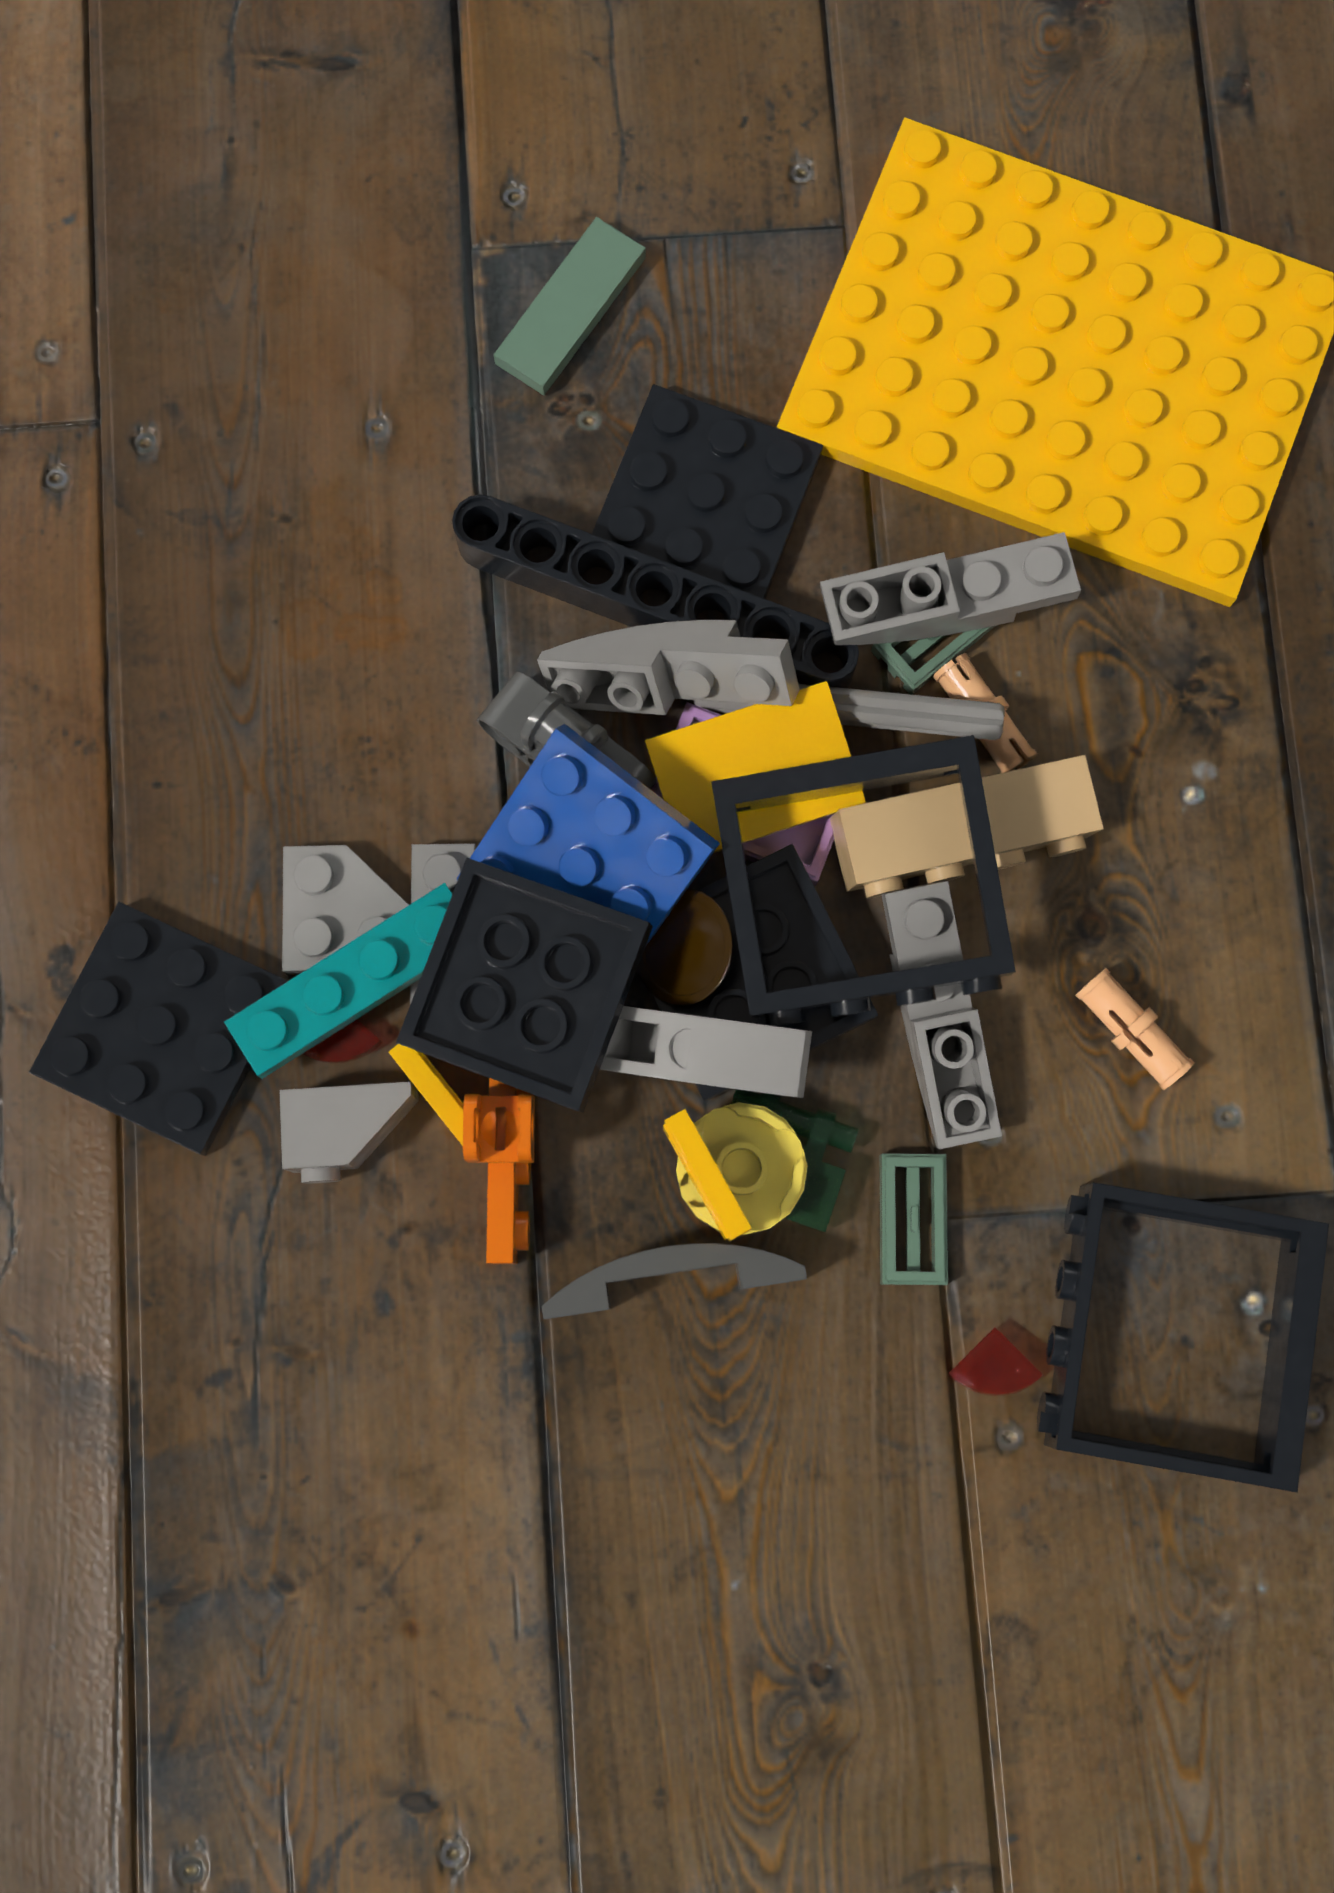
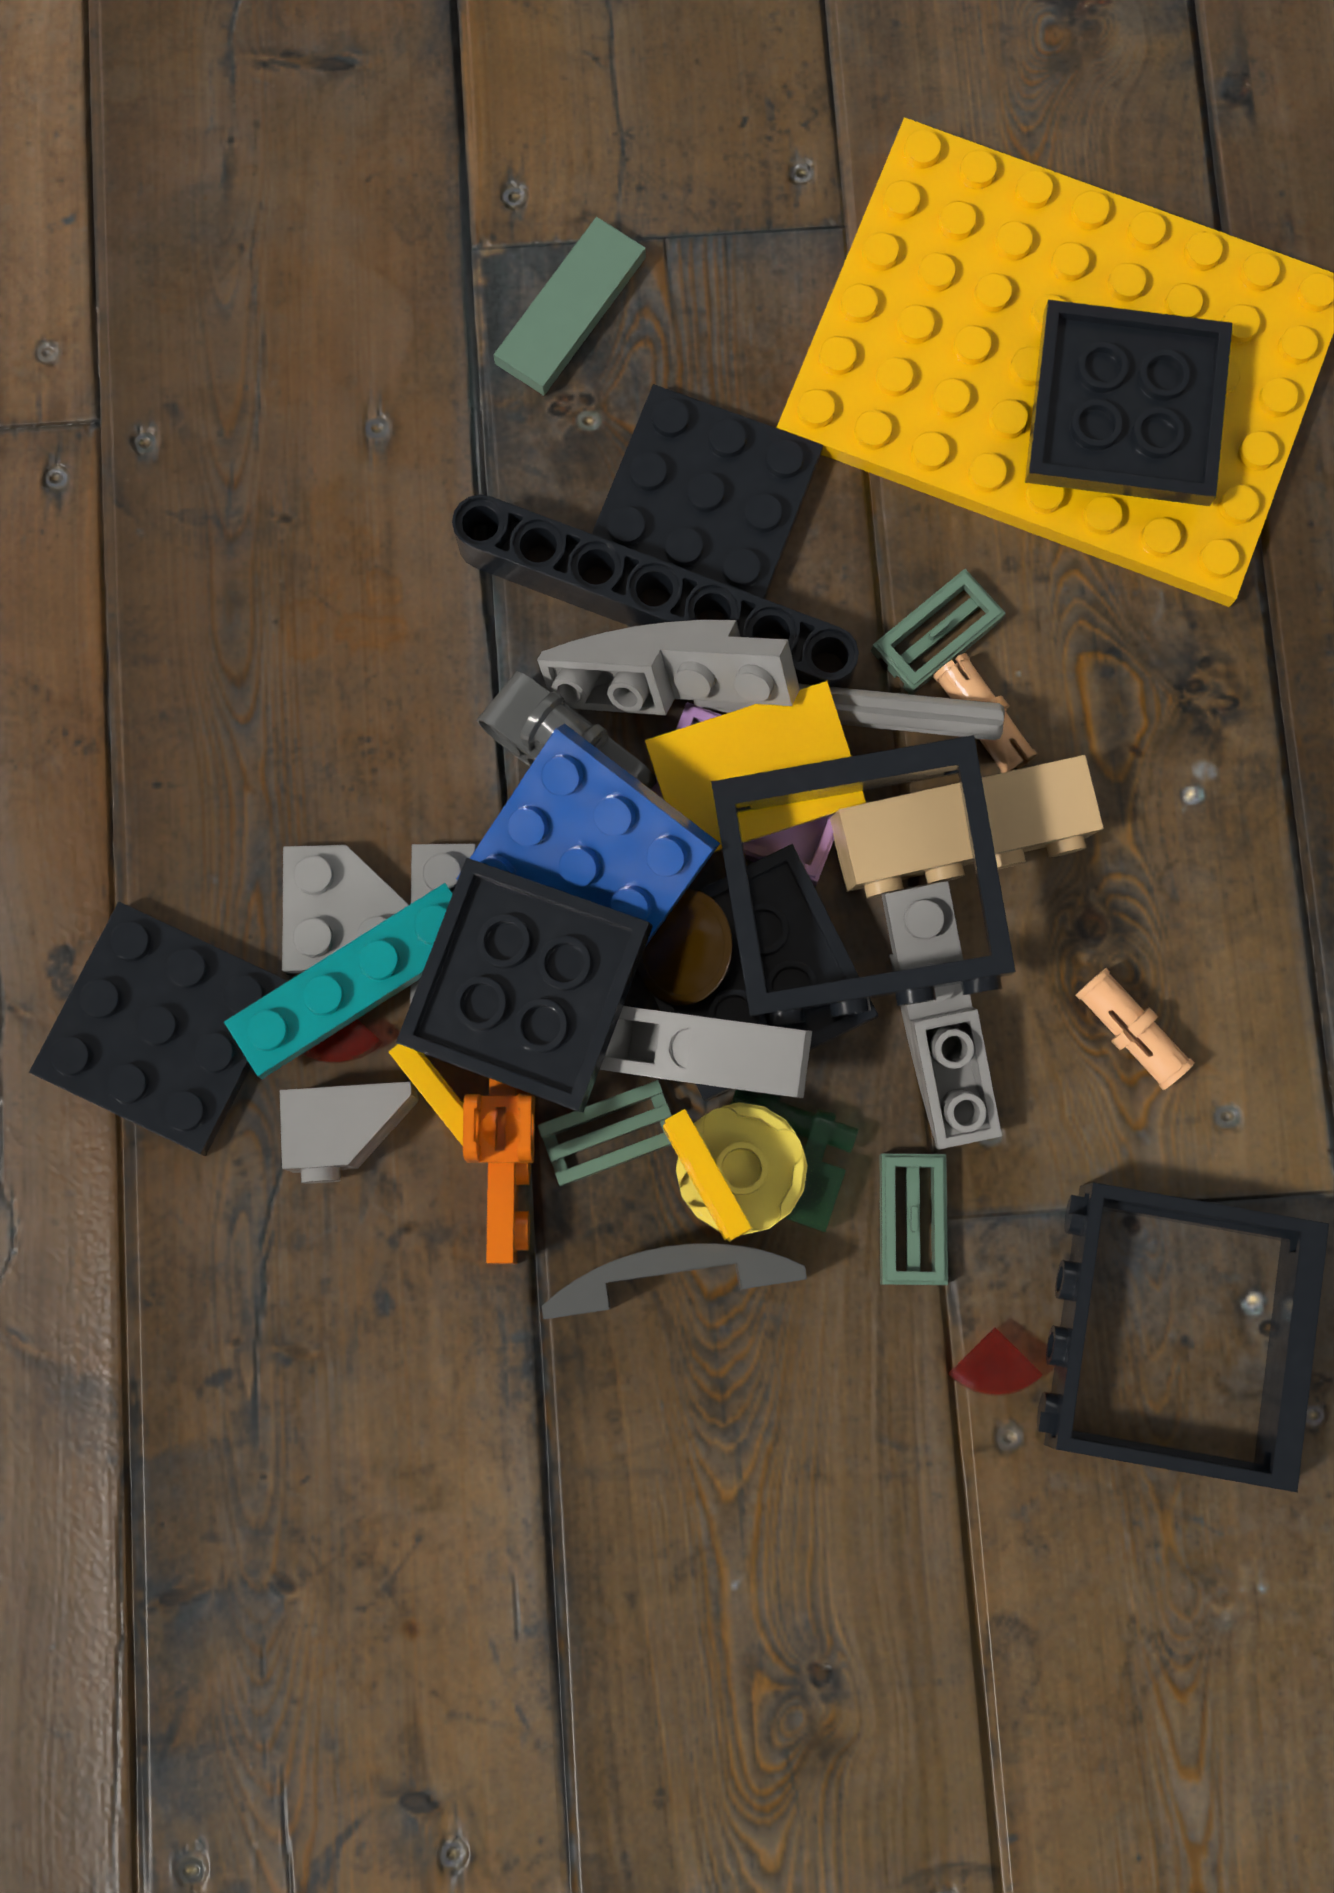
light grey slope [820,532,1081,645] -> none
none -> sand green tile [538,1080,672,1187]
none -> black plate [1025,299,1233,506]

